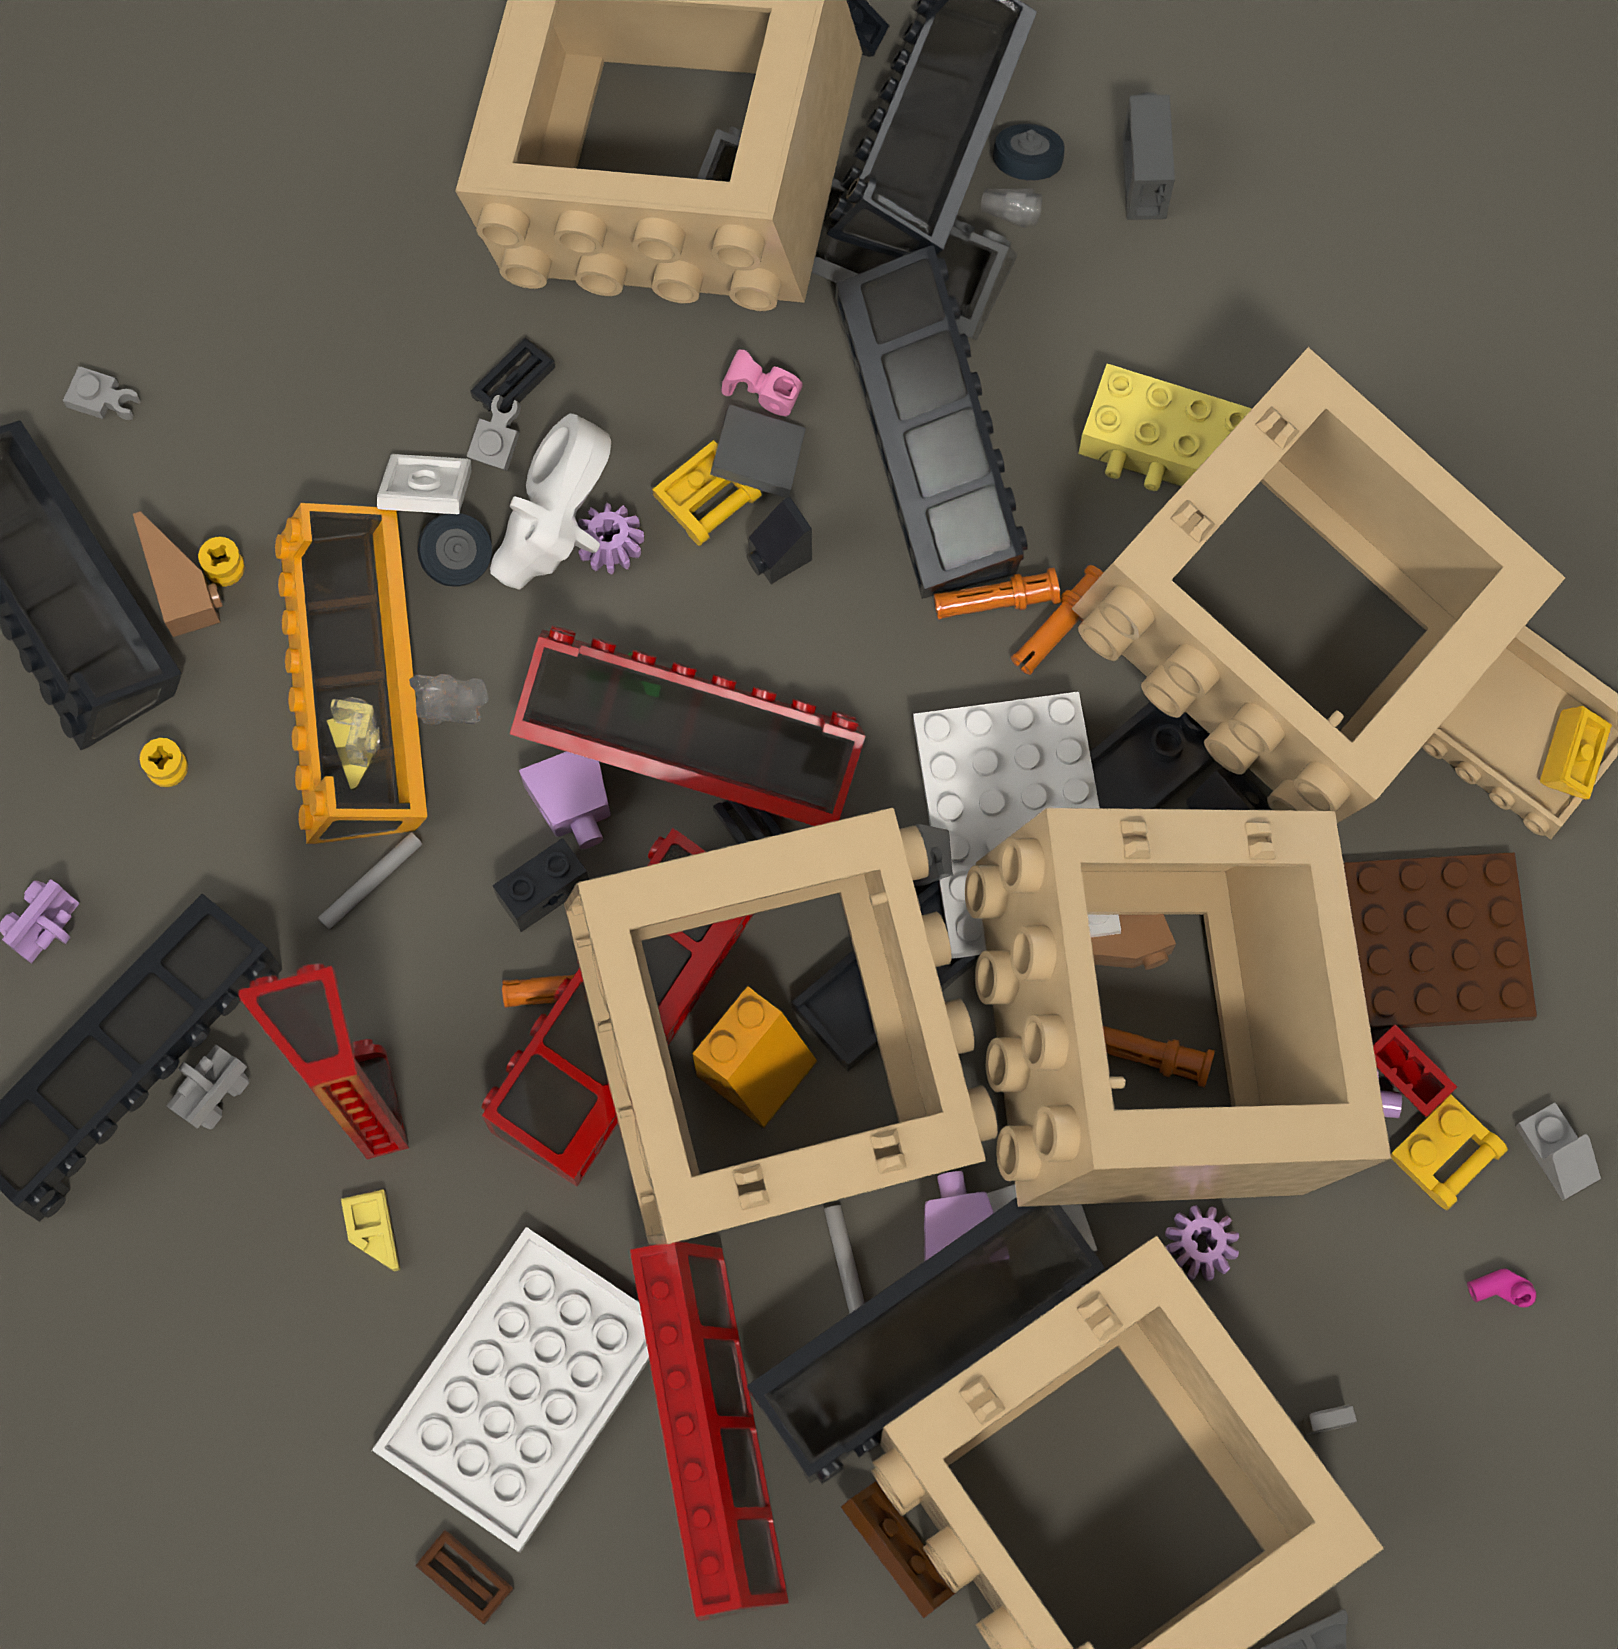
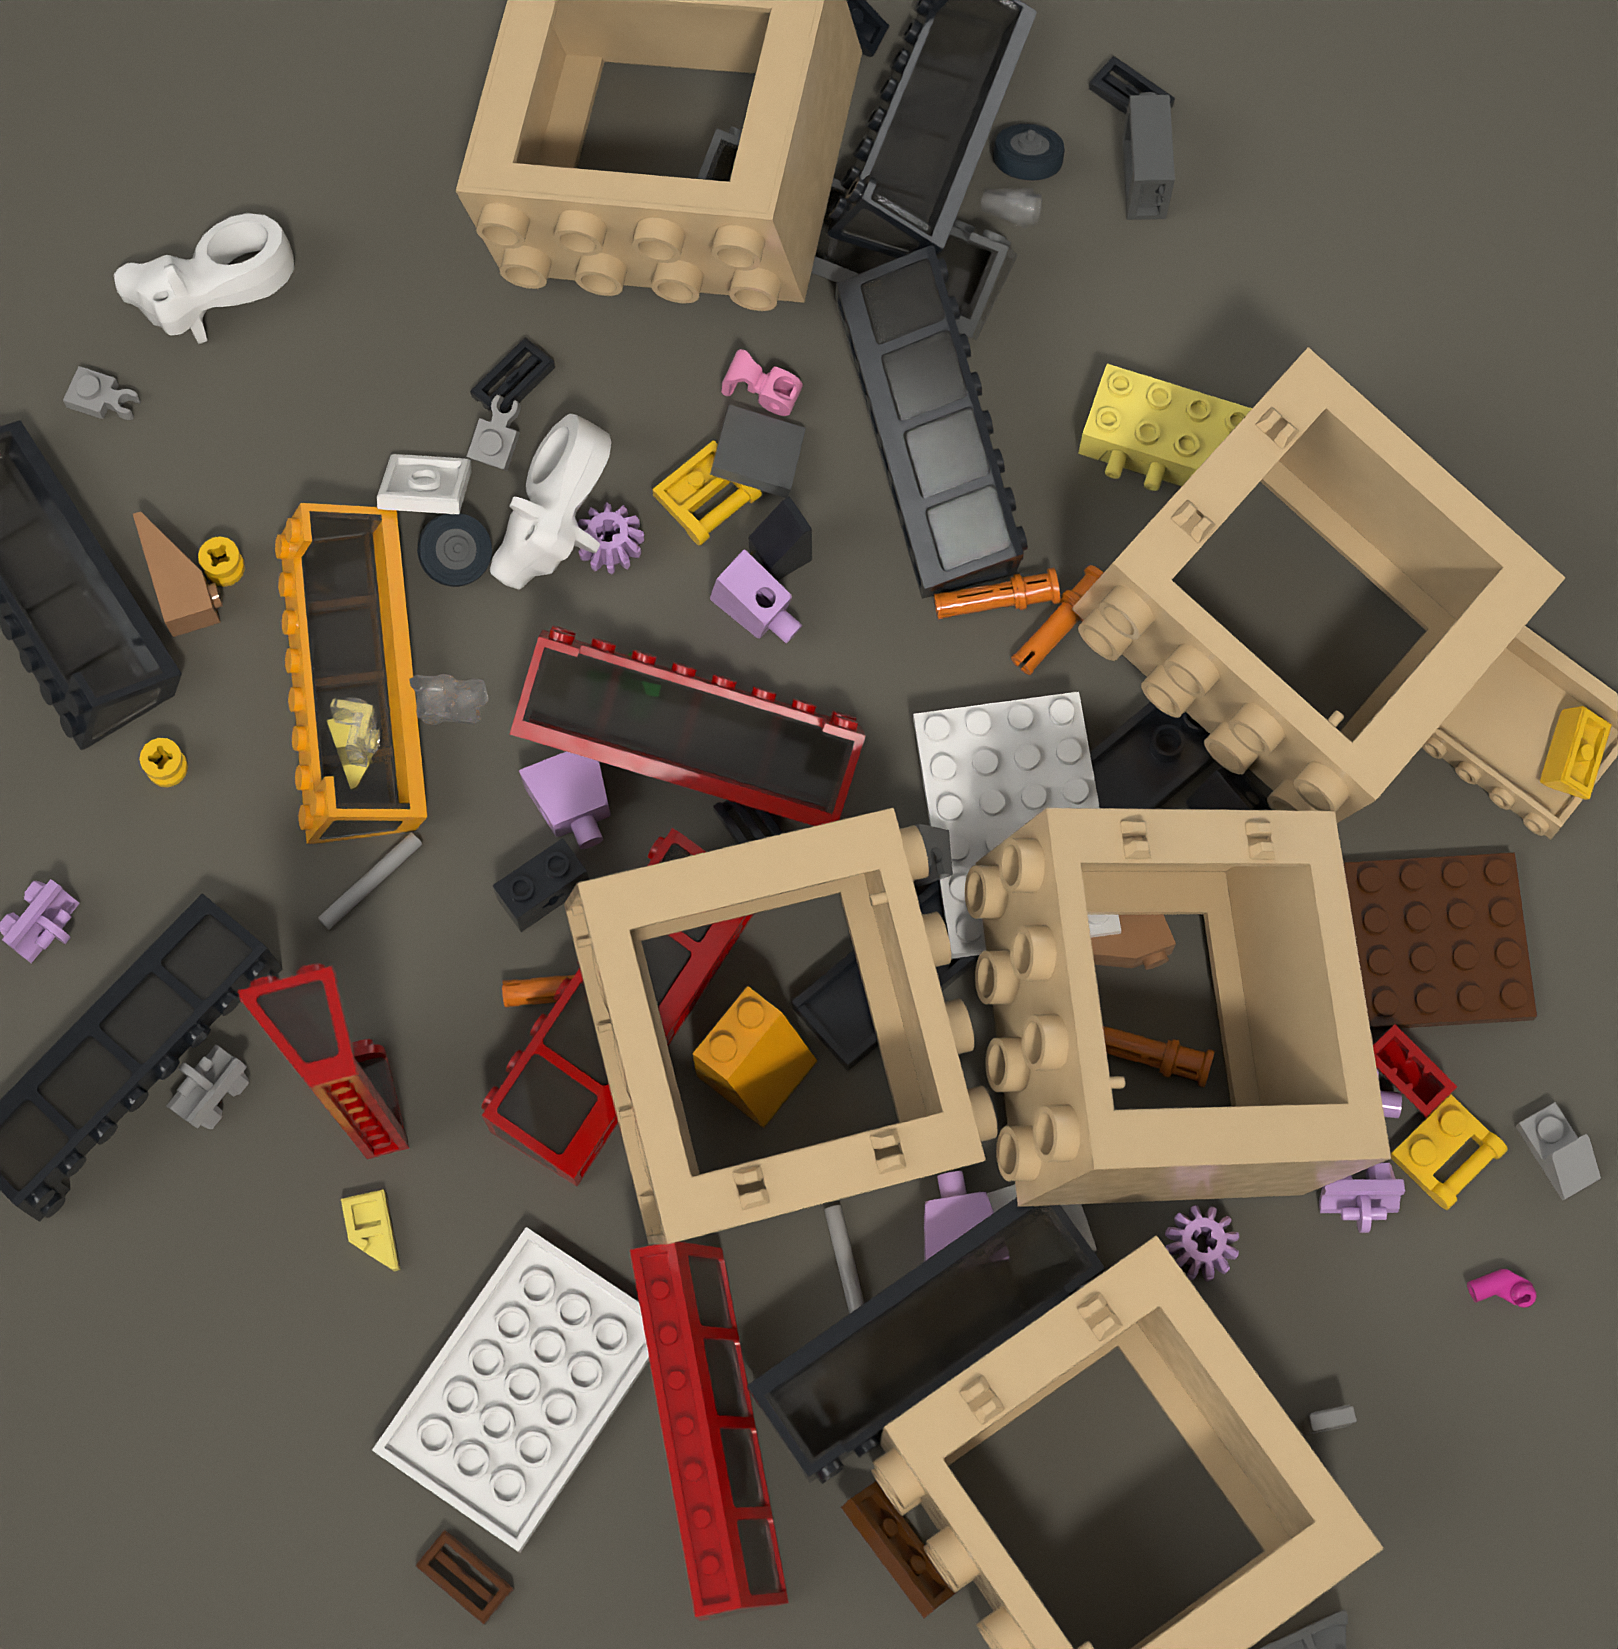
none -> white animal [114,213,294,344]
none -> lavender torso [710,549,803,644]
none -> black tile [1089,55,1175,115]
none -> lavender hips [1319,1163,1405,1233]

